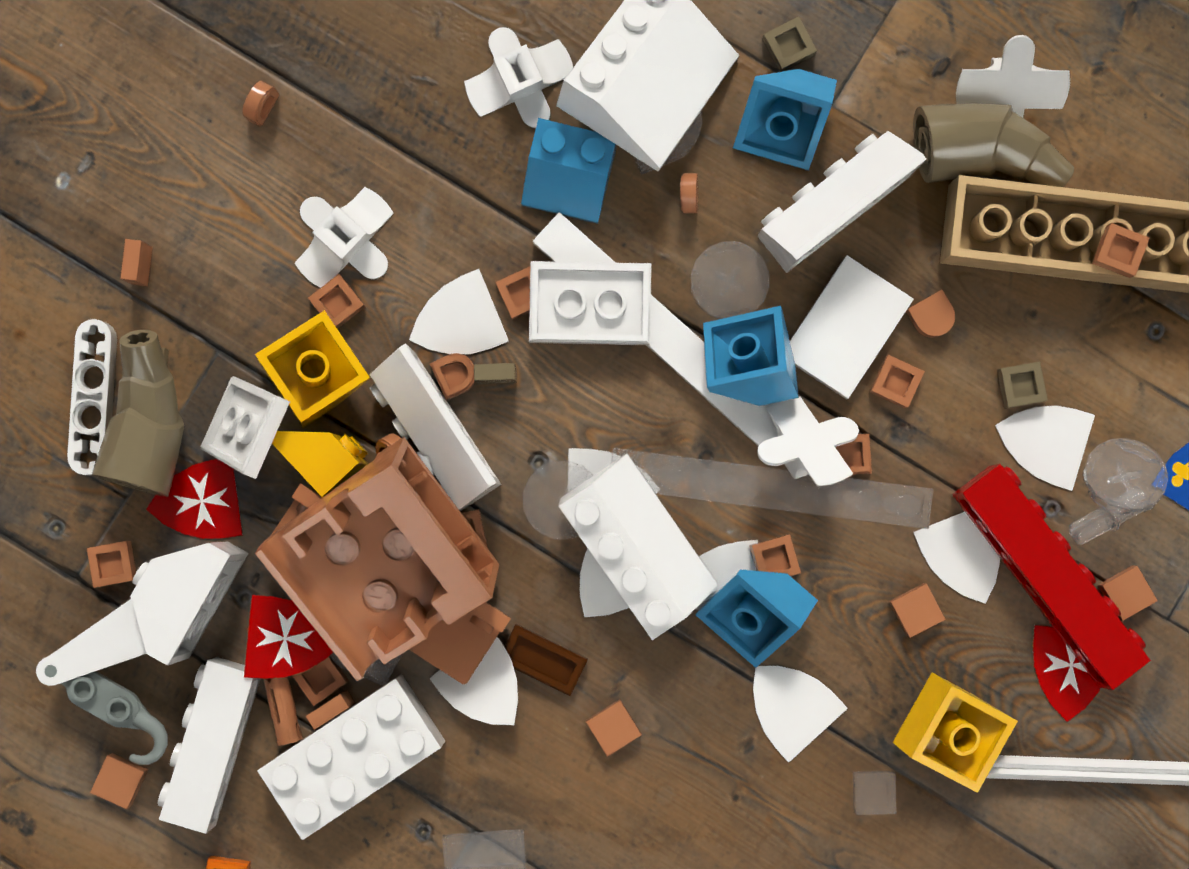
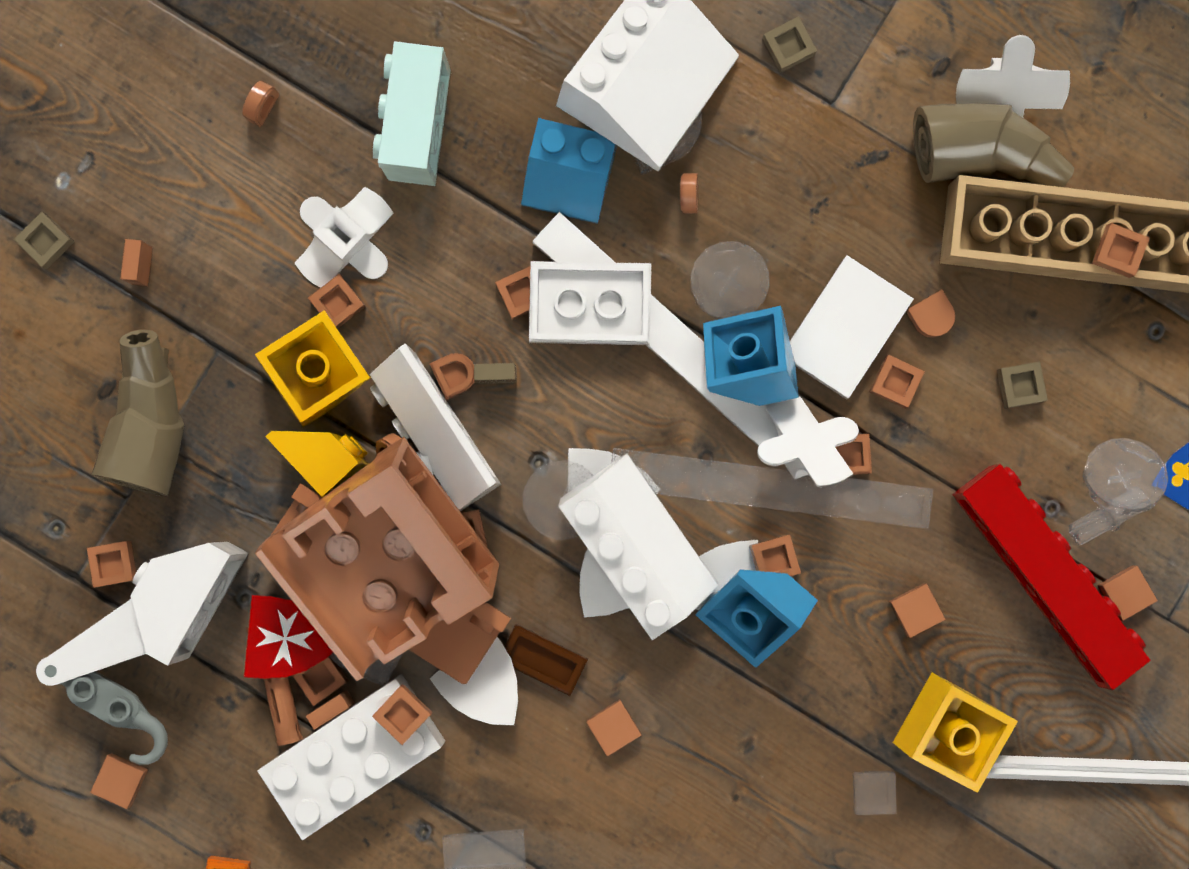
white beam [67,319,117,475] -> none
red sticker [146,459,243,539] -> none
white brick [158,657,261,834] -> none
white tile [200,376,290,479] -> none
white sticker [409,269,509,354] -> none
white piece [464,27,573,128] -> none
dark azure slope [733,69,837,171] -> none
white sticker [753,666,848,762] -> none
white slope [757,131,926,273] -> none
white sticker [913,512,1000,604] -> none
white sticker [995,406,1095,491] -> none
red sticker [1033,625,1101,722] -> none
none -> dark tan tile [13,212,75,269]
none -> nougat tile [372,684,433,745]
none -> light aqua brick [373,41,451,186]

